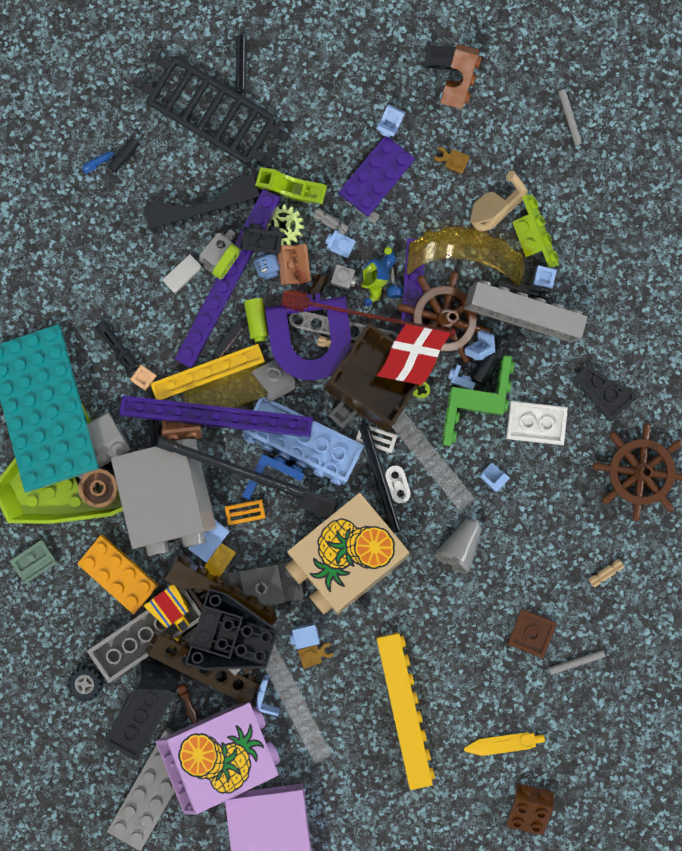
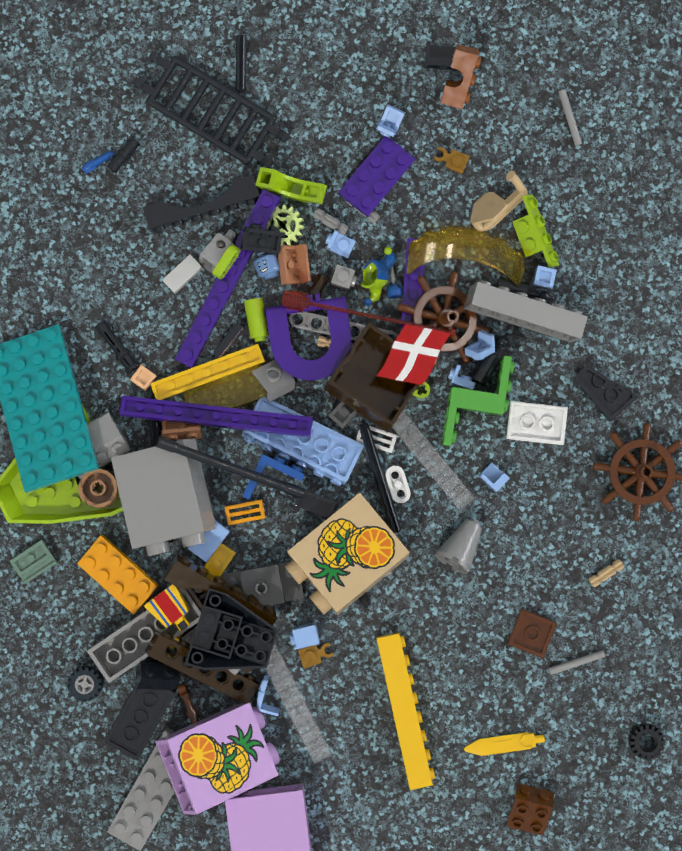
none -> black tyre [628,723,665,760]

